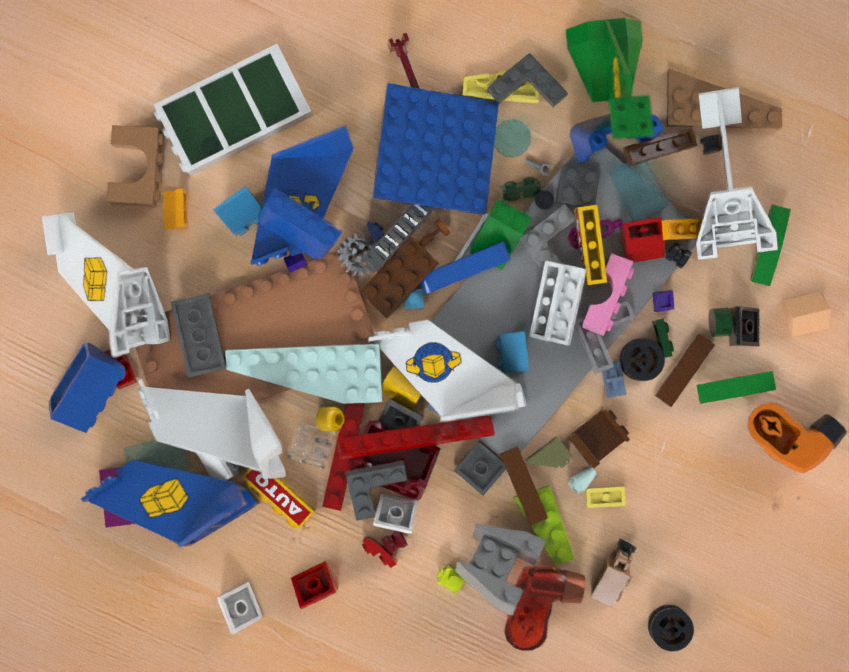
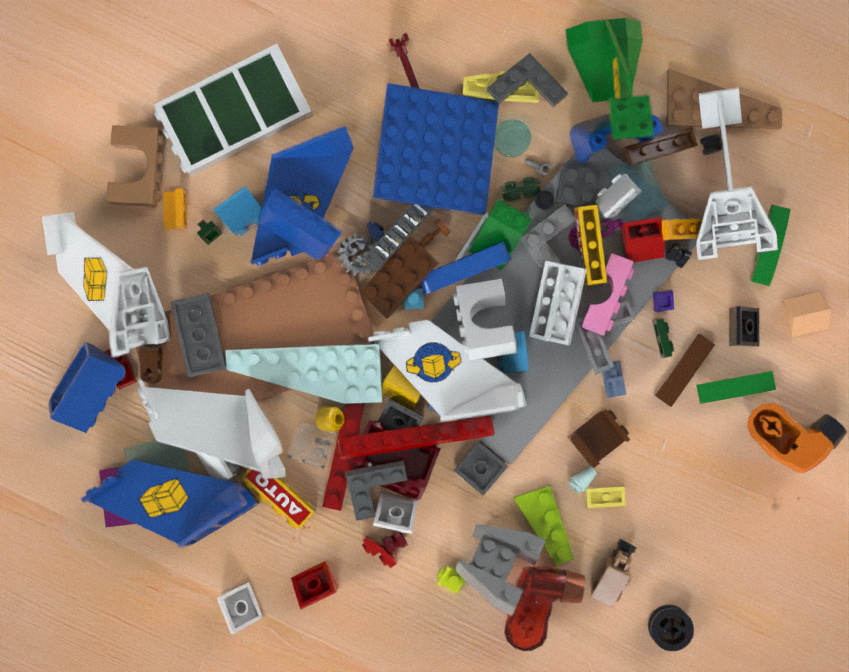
dark purple tile [283,253,307,272] -> none
reddish brown tile [499,446,548,526] -> none
olive slope [525,437,572,468] -> none
black wheel [619,339,665,381] -> none
dark green piece [709,307,733,337] -> none
none -> reddish brown piece [139,346,162,384]
none -> dark green tile [197,220,223,245]
none -> white arch [453,279,516,360]
none -> white slope [596,174,642,218]

